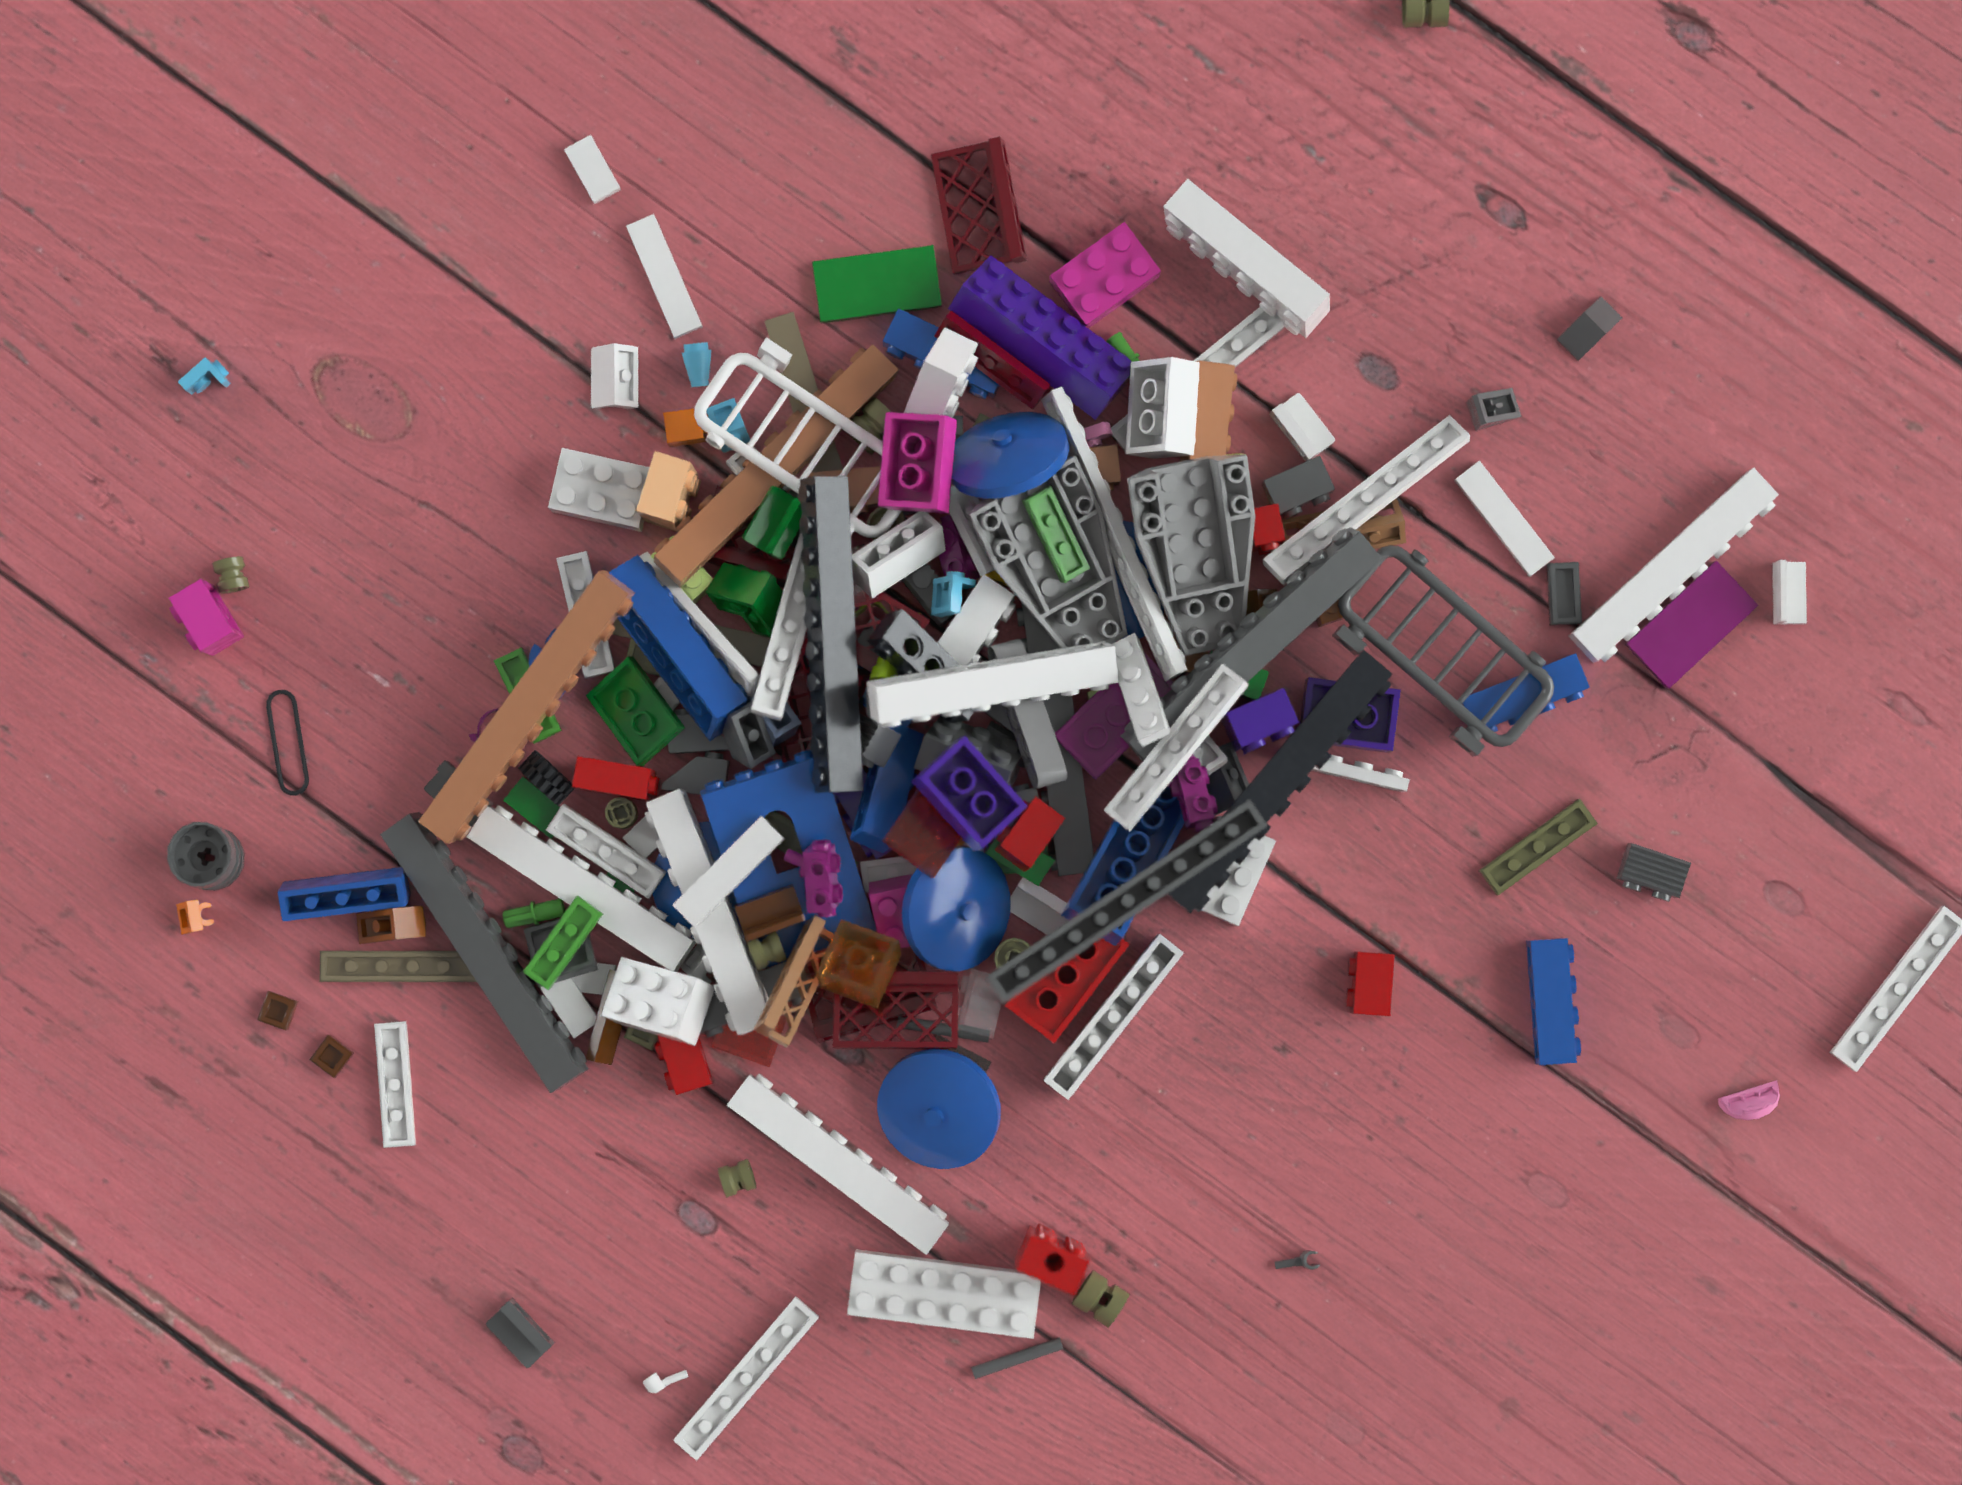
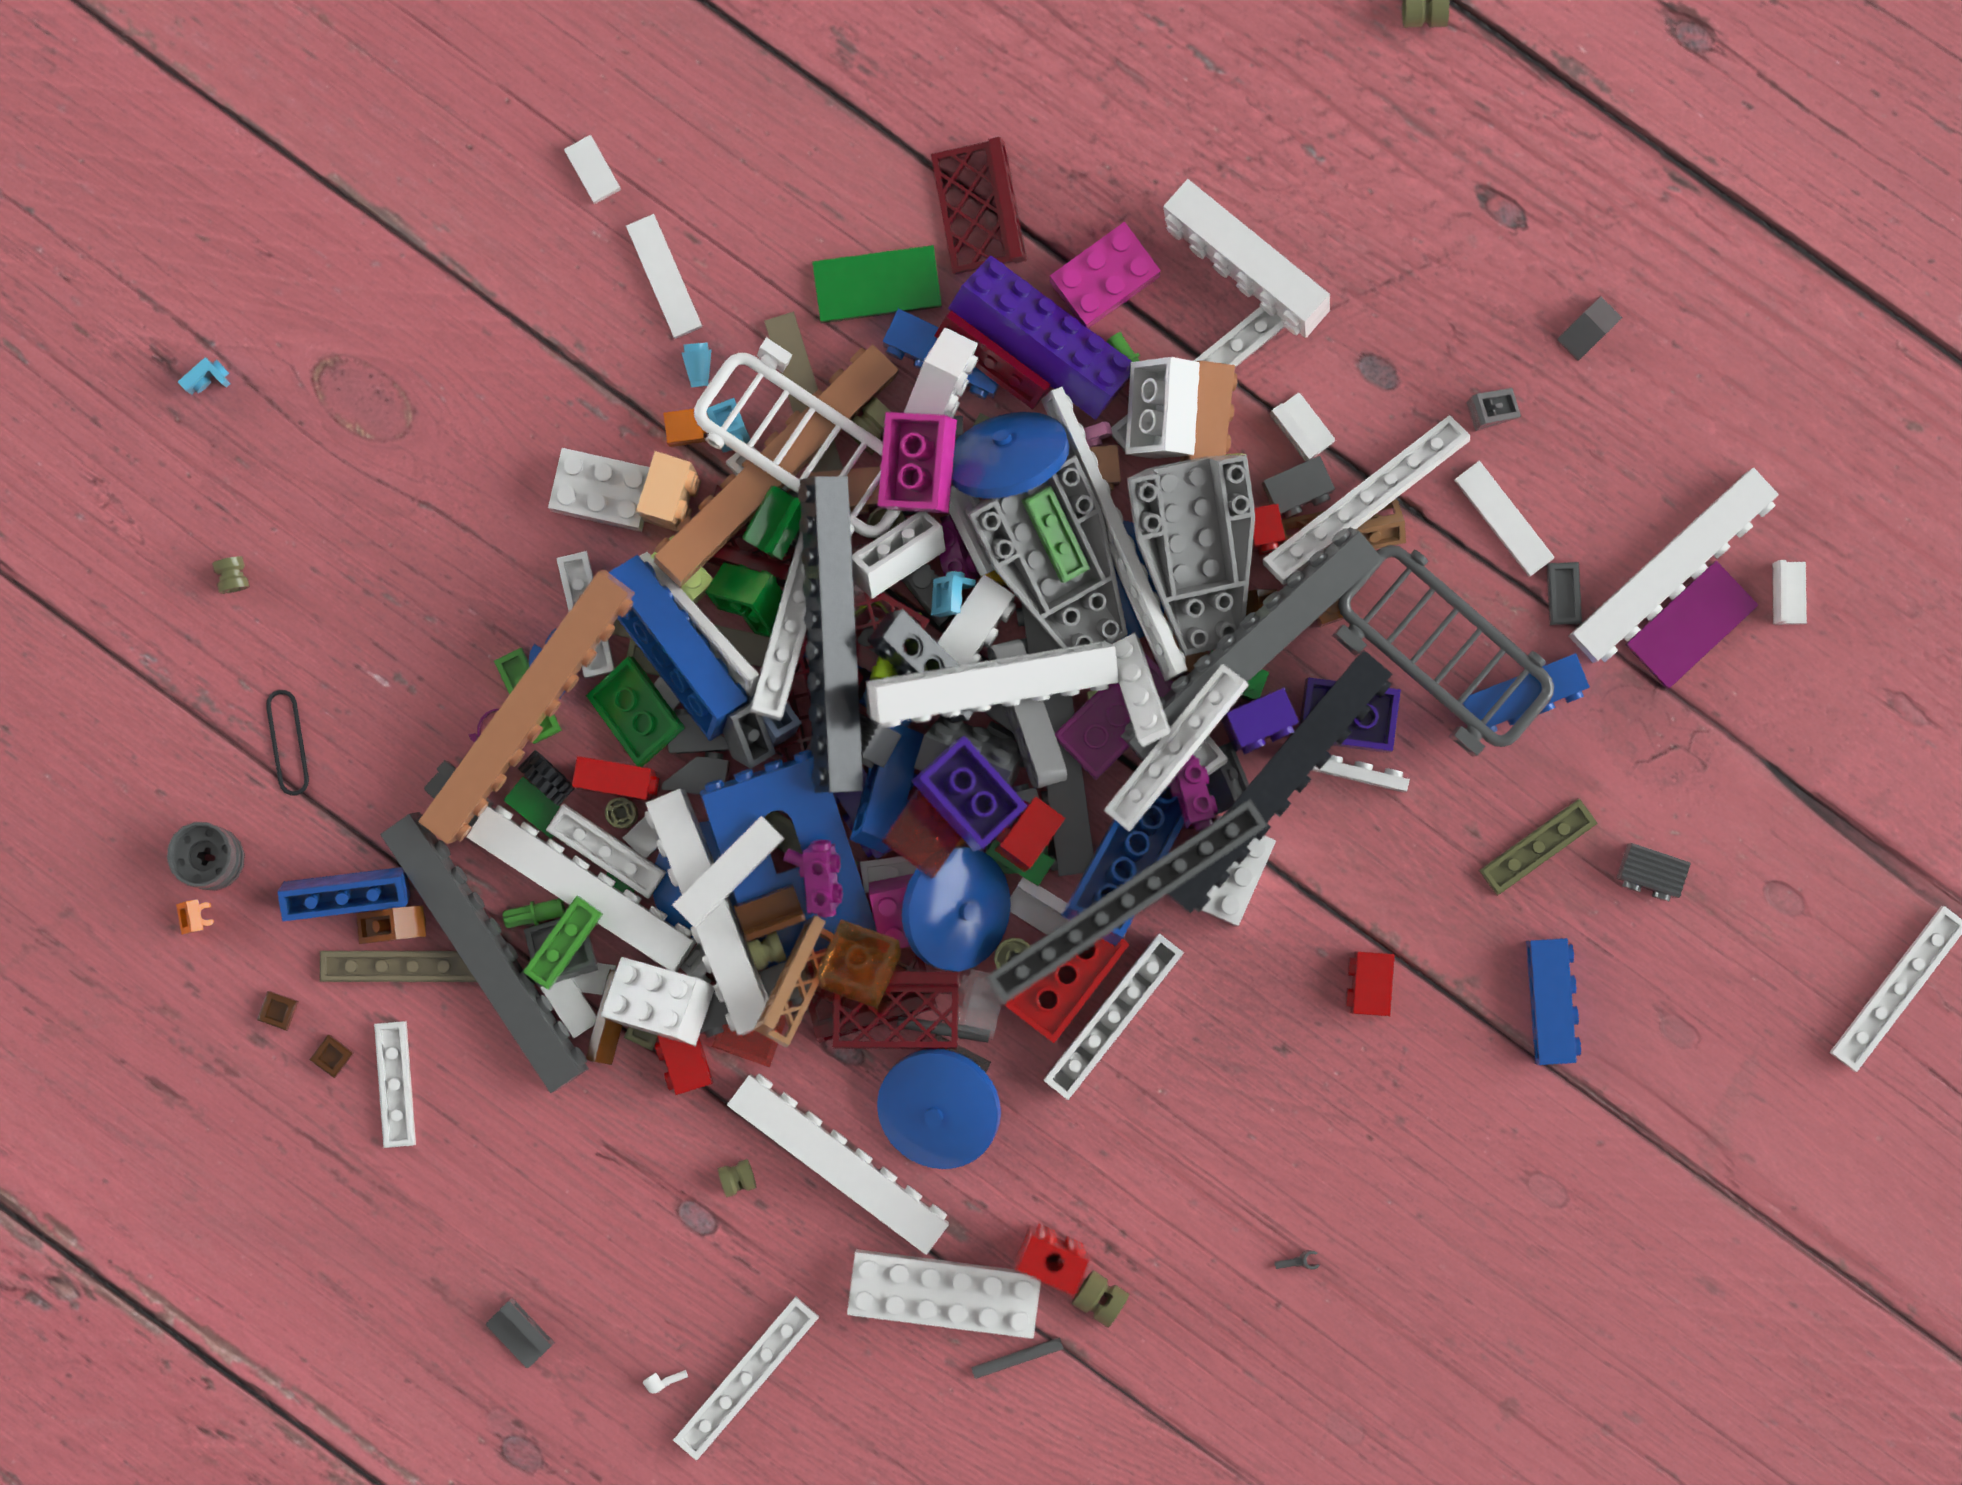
dark pink brick [169,579,244,656] -> none
white panel [591,343,638,409] -> none
bright pink plate [1718,1080,1780,1120] -> none

